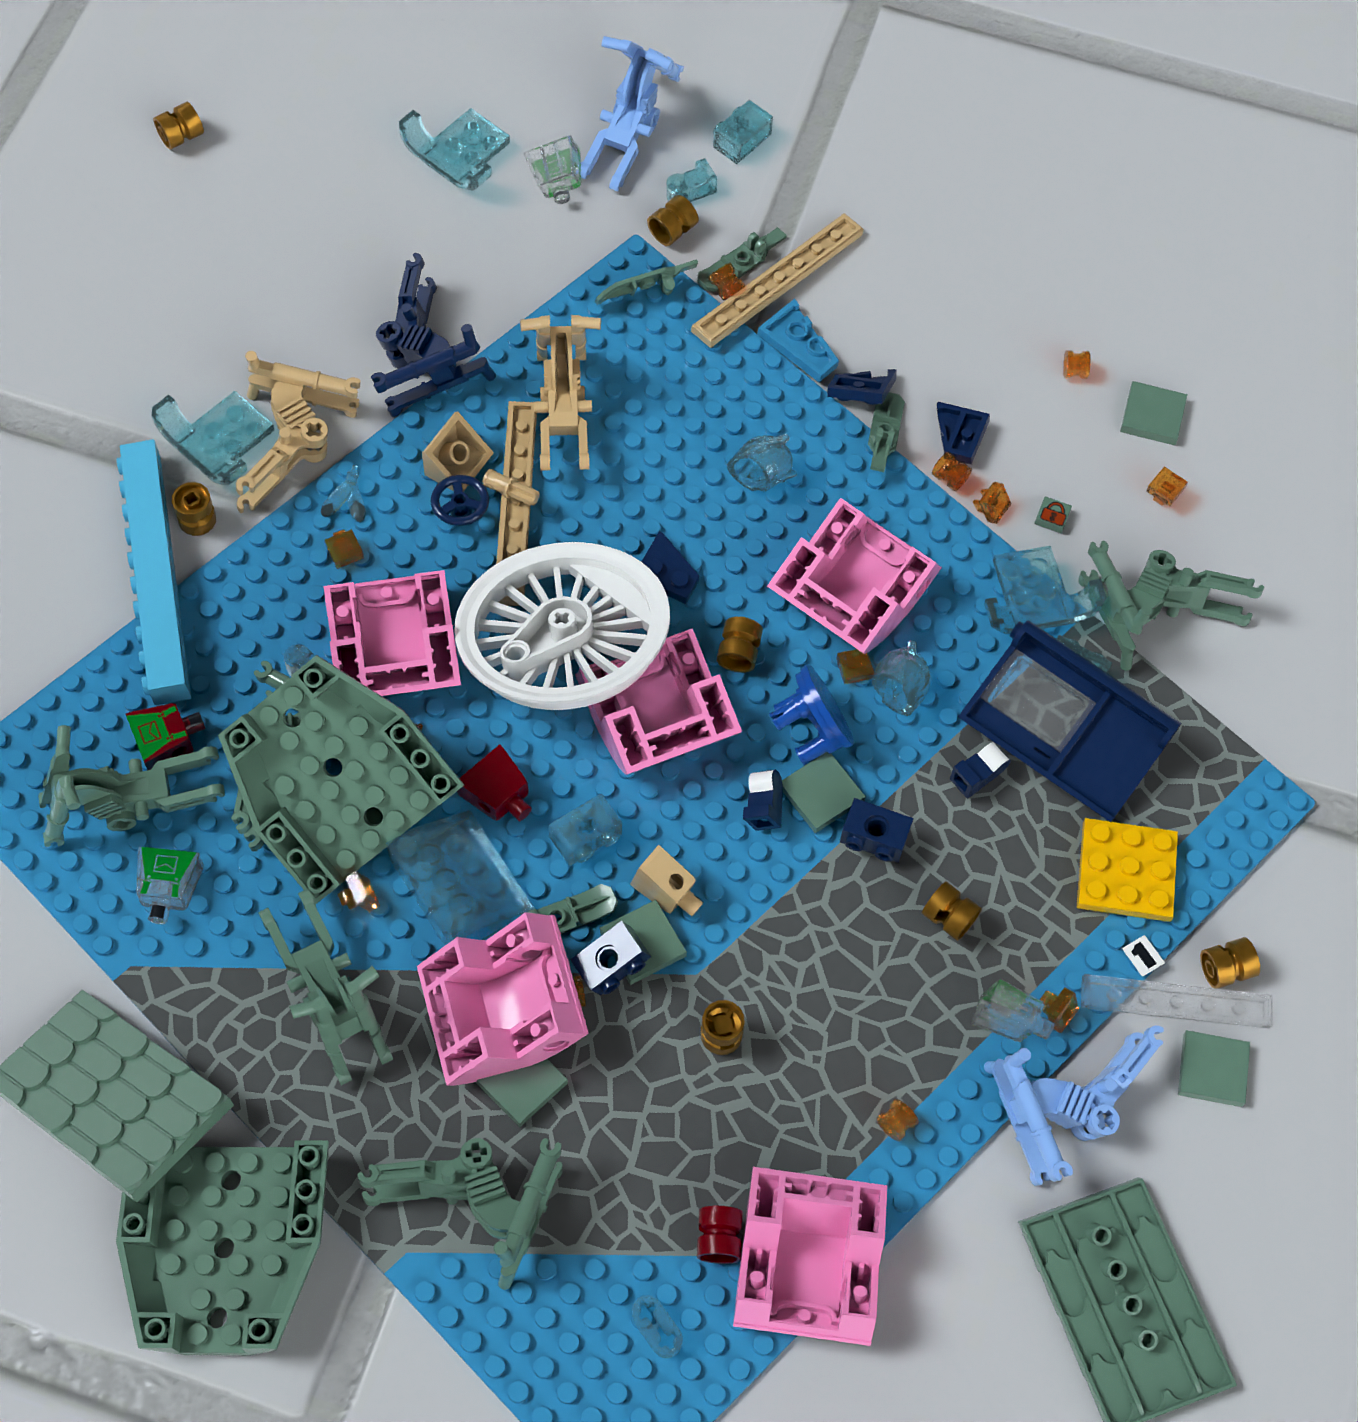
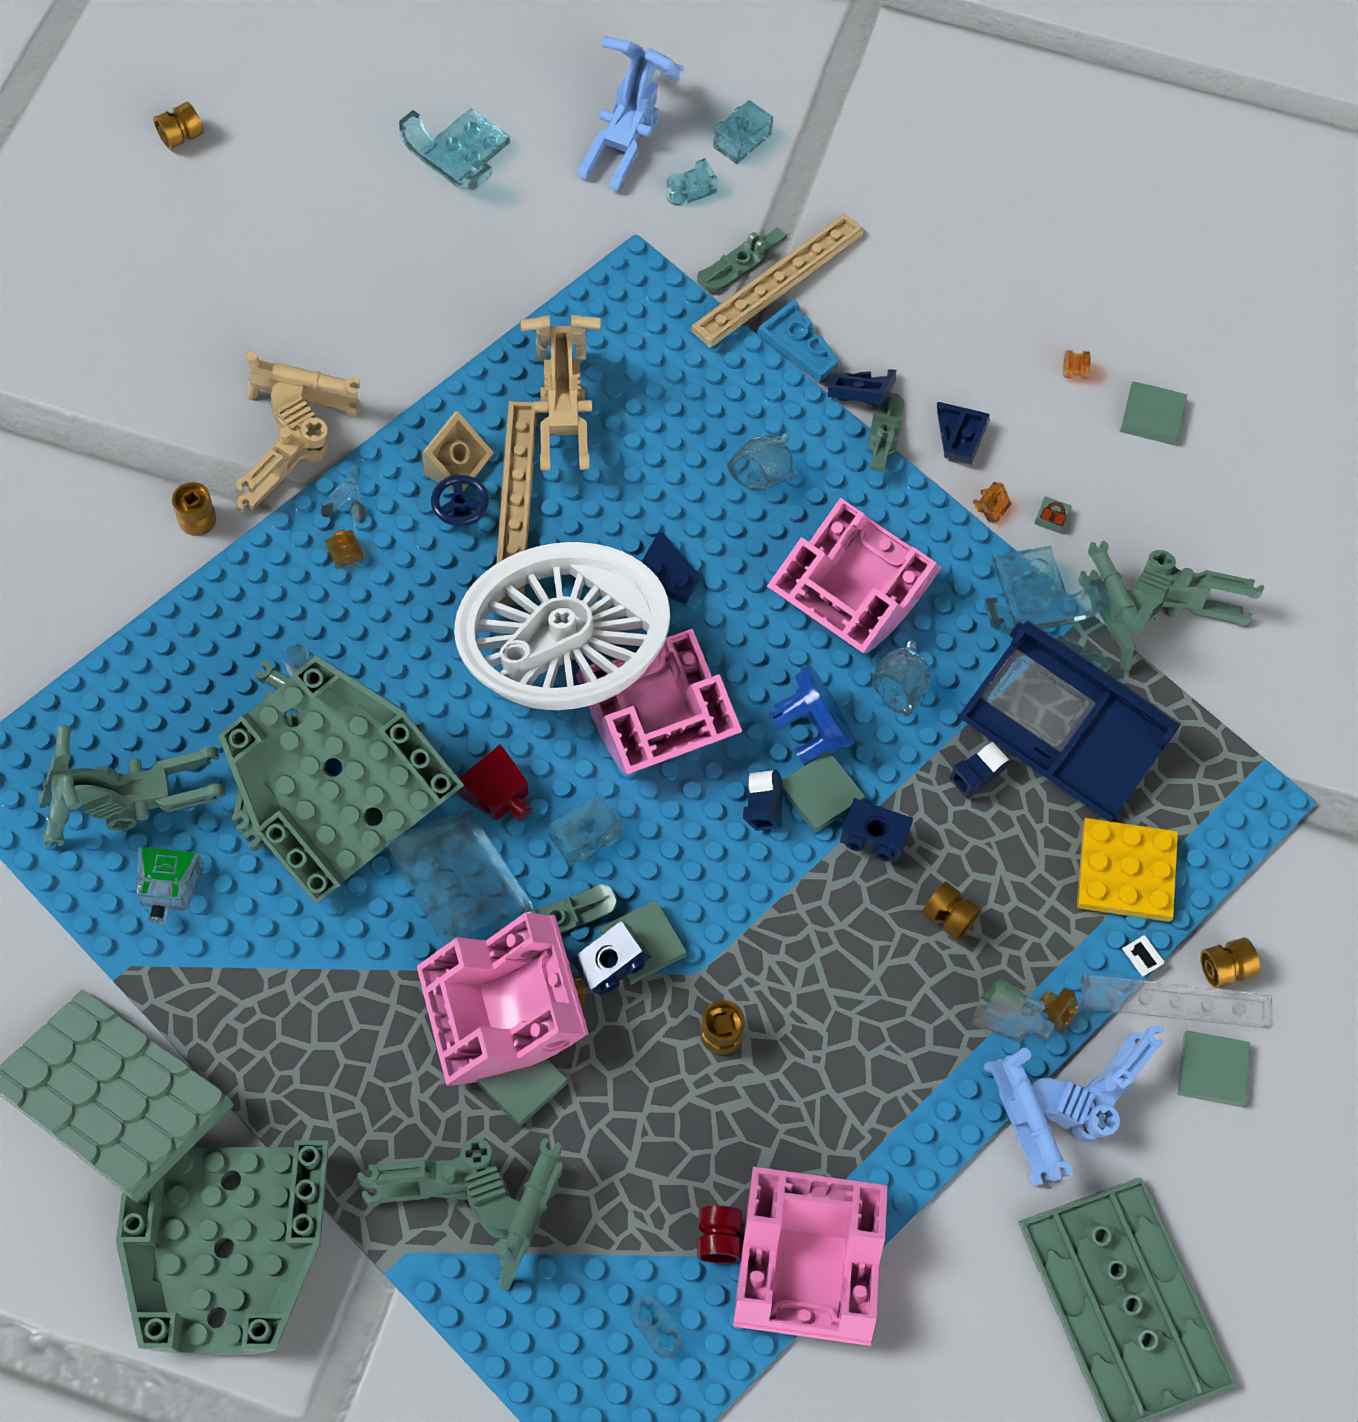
medium azure brick [116,439,191,706] -> none
torso [126,703,206,771] -> none
clear light blue piece [151,391,275,485] -> none
sand green piece [258,889,393,1086] -> none
bright pink slope [323,570,461,696] -> none
clear orange tile [337,872,380,912] -> none
dark blue piece [371,253,496,417] -> none
tan axle [482,469,540,506] -> none
clear torso [524,135,581,204] -> none
sand green piece [595,259,698,305] -> none
tan torso [630,845,704,917] -> none
pearl gold wheel [647,195,699,246] -> none
clear orange wheel [708,262,745,301] -> none
pearl gold wheel [717,617,763,673] -> none
clear orange tile [836,649,874,685] -> none
clear orange wheel [876,1099,919,1142] -> none
clear orange wheel [932,452,972,491] -> none
clear orange tile [1146,467,1188,506] -> none

